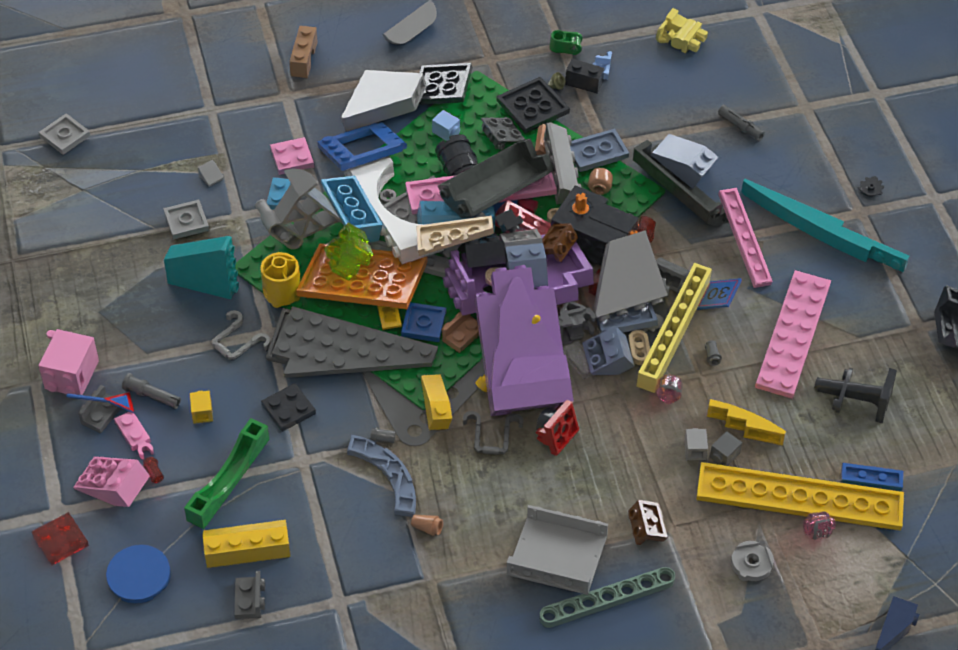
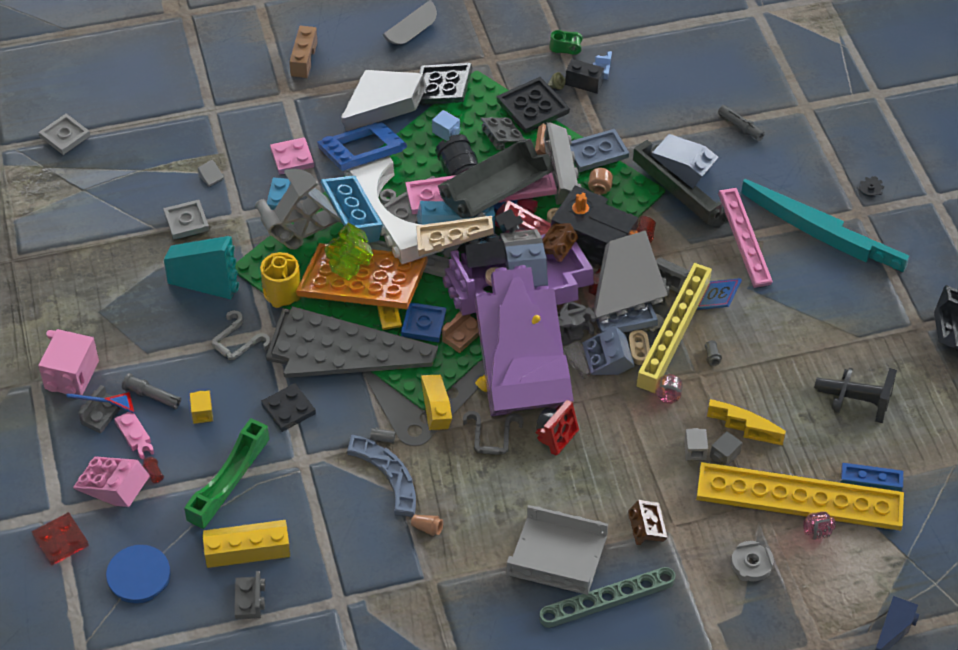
light yellow hips [656,8,708,53] -> none
bright pink plate [755,270,831,399] -> none

